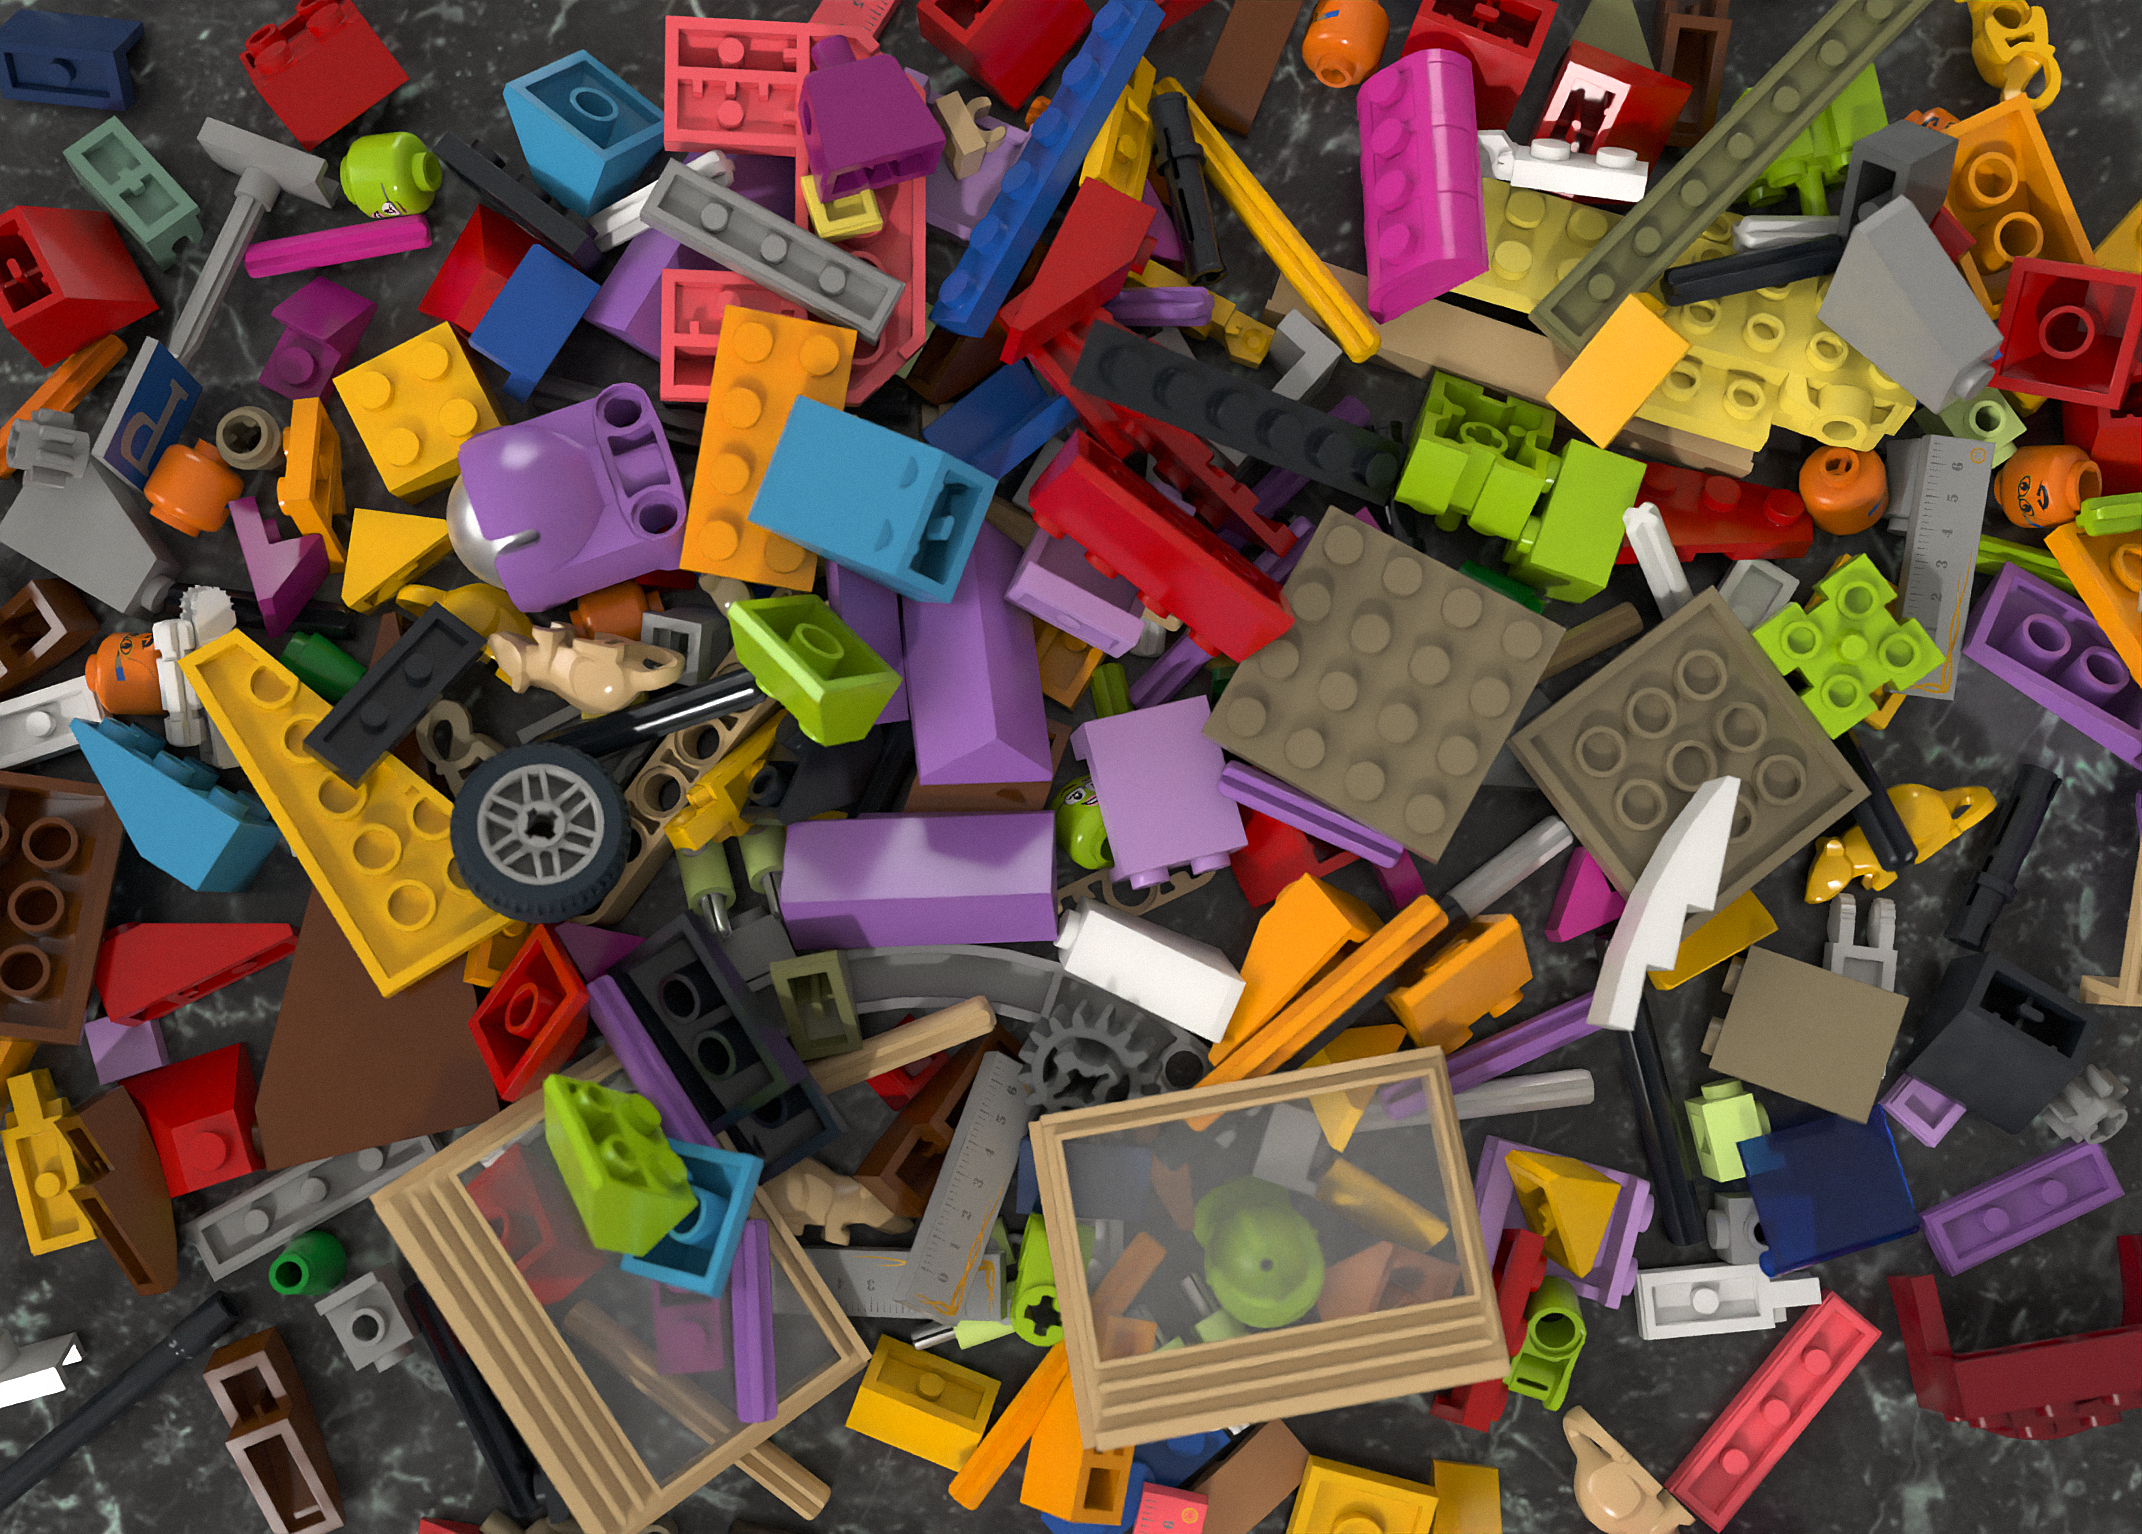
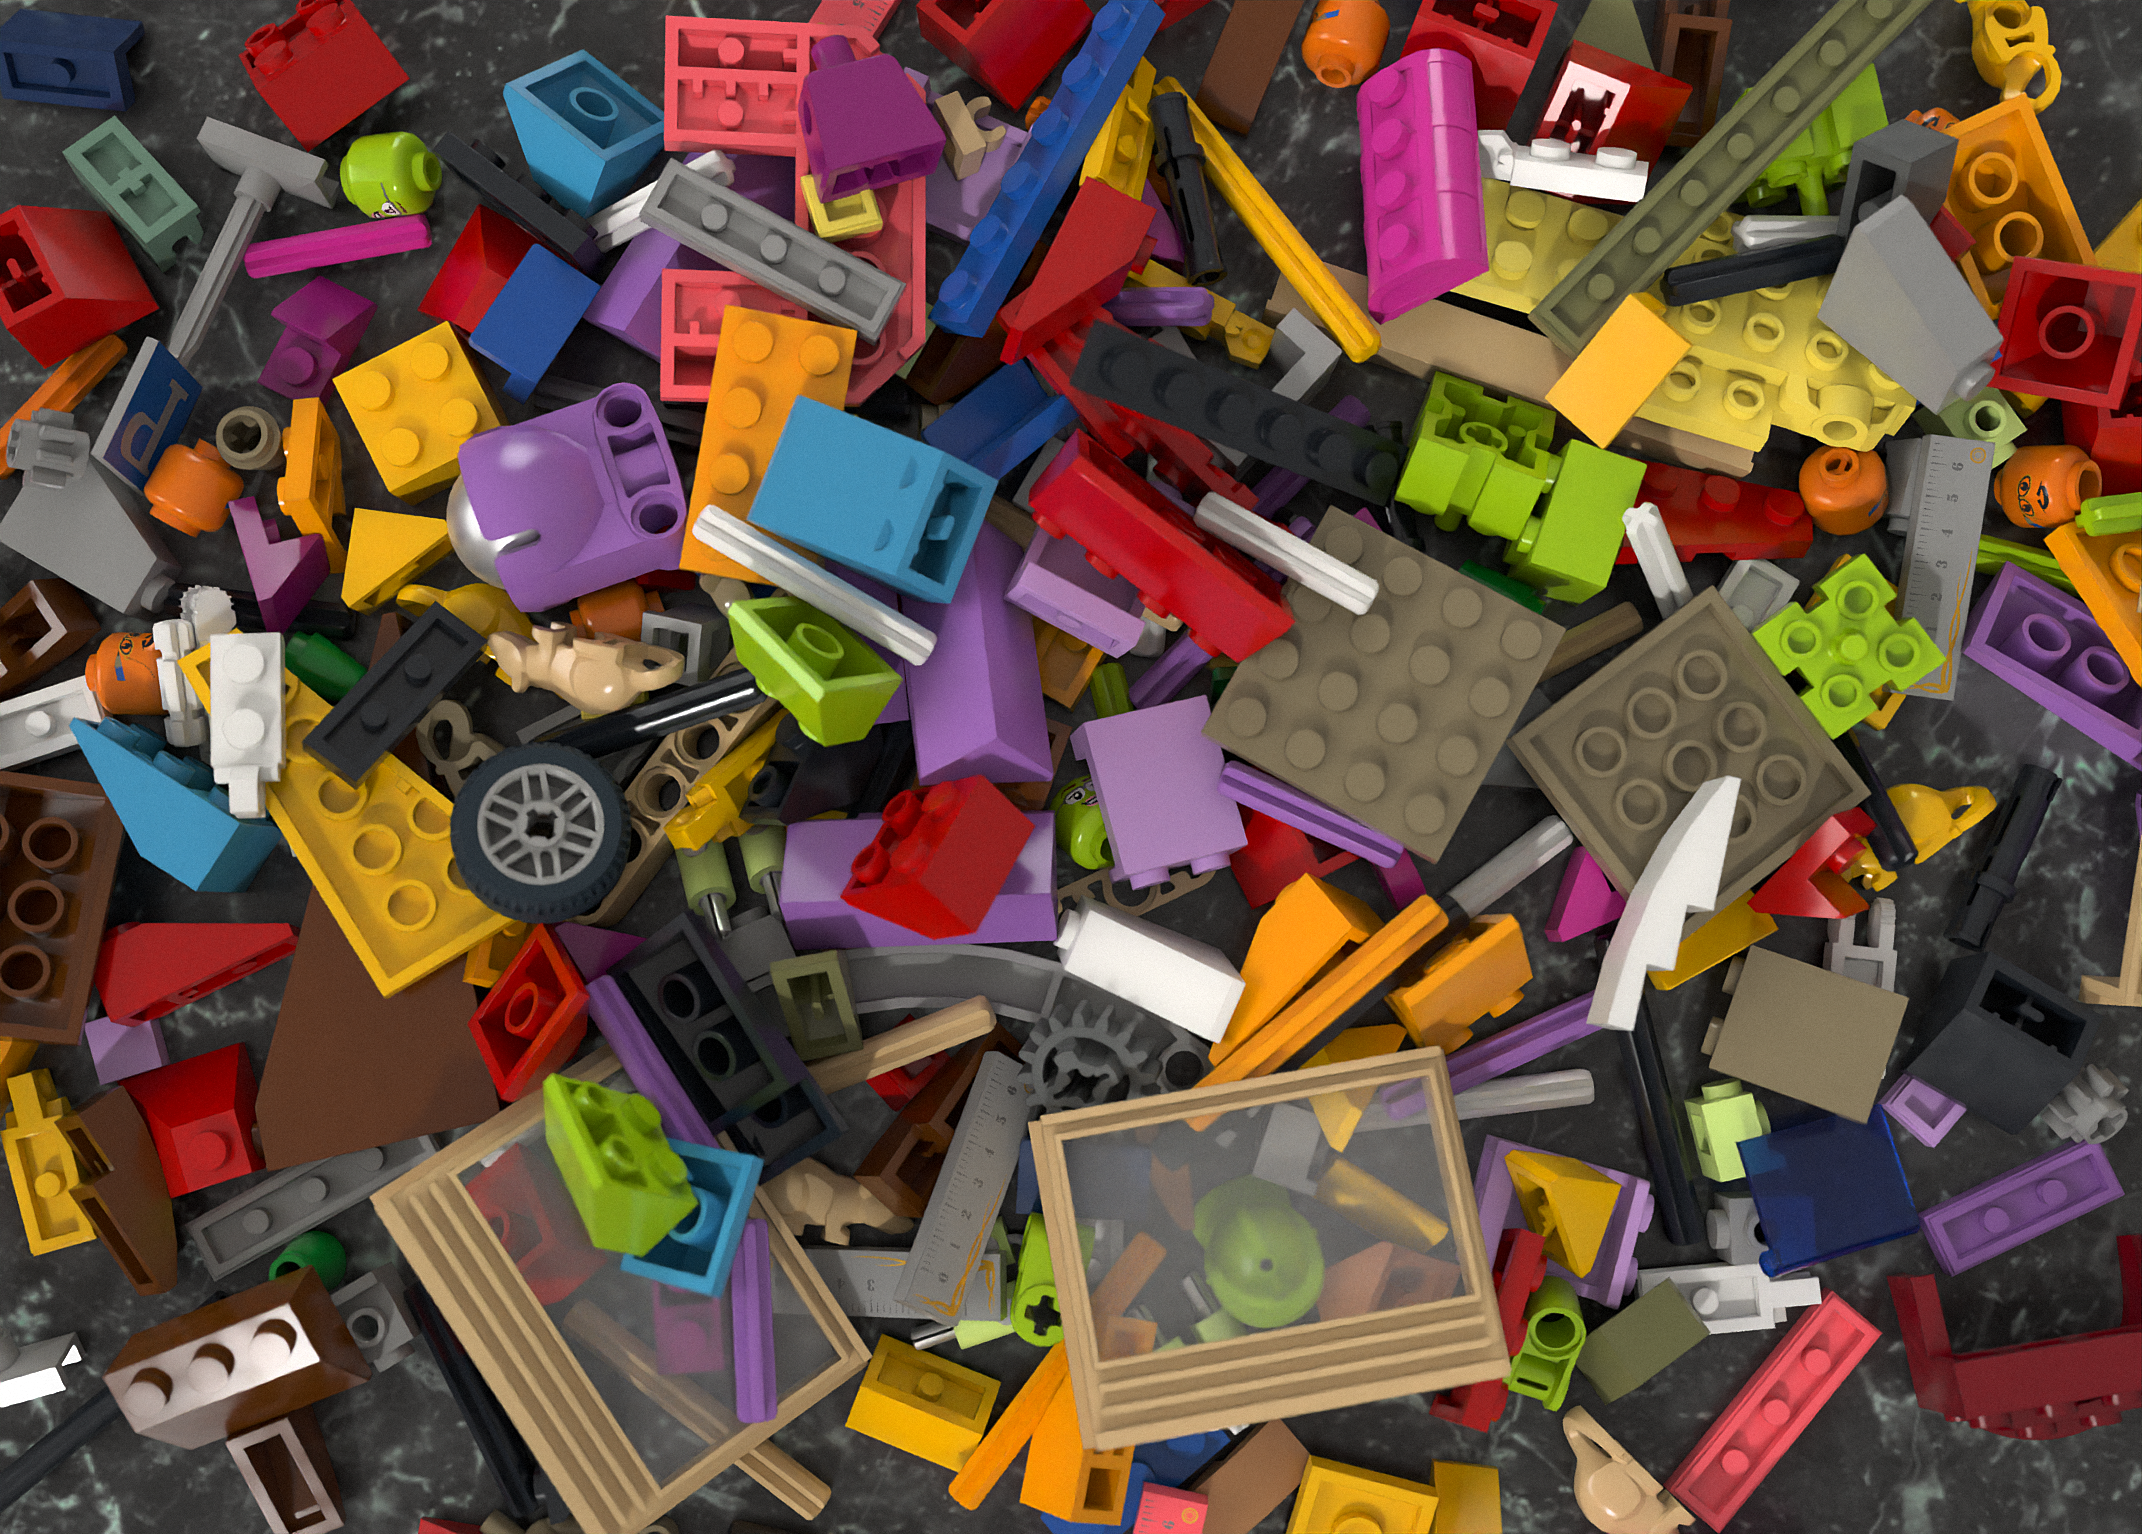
none -> reddish brown slope [102,1264,373,1450]
none -> white hinge [210,633,286,819]
none -> white axle [692,505,937,665]
none -> red slope [839,774,1035,940]
none -> white axle [1194,492,1379,614]
none -> olive slope [1575,1277,1711,1405]
none -> red slope [1747,807,1878,919]

